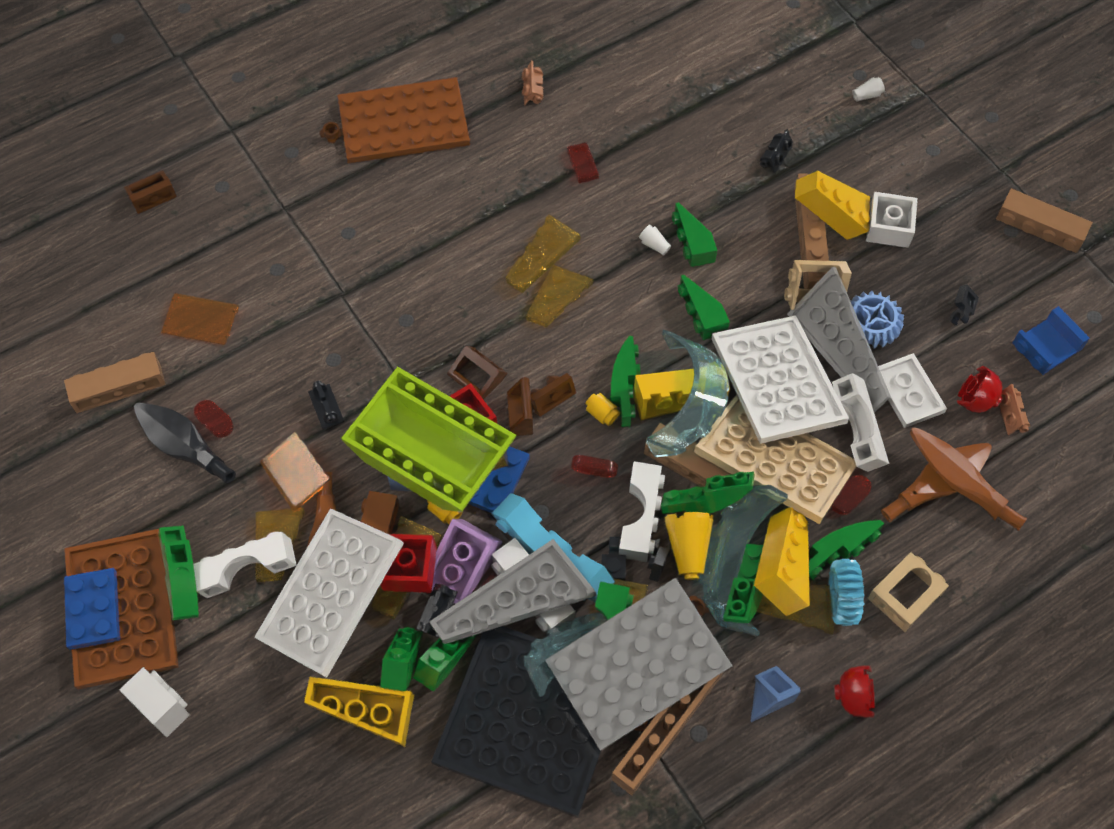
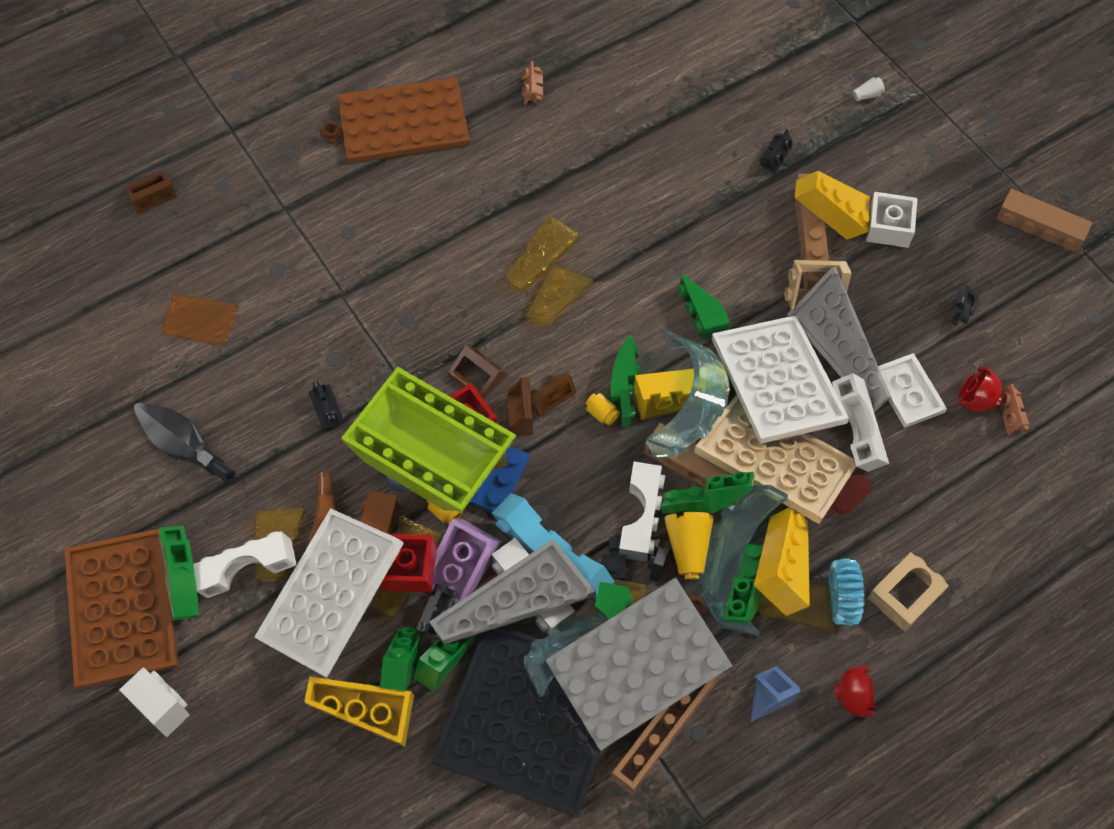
medium nougat brick [64,352,166,413] -> none
blue plate [64,568,120,650] -> none
clear red tile [194,400,234,438] -> none
clear orange piece [260,432,330,512] -> none
clear red tile [567,142,599,183] -> none
clear red tile [571,455,618,478] -> none
white cone [639,225,671,255] -> none
green slope [672,202,718,267] -> none
green slope [809,520,884,580] -> none
light blue gear [850,291,904,349] -> none
dark orange animal [881,443,992,522] -> none
dark orange animal [910,428,1028,531] -> none
blue panel [1012,306,1090,375] -> none

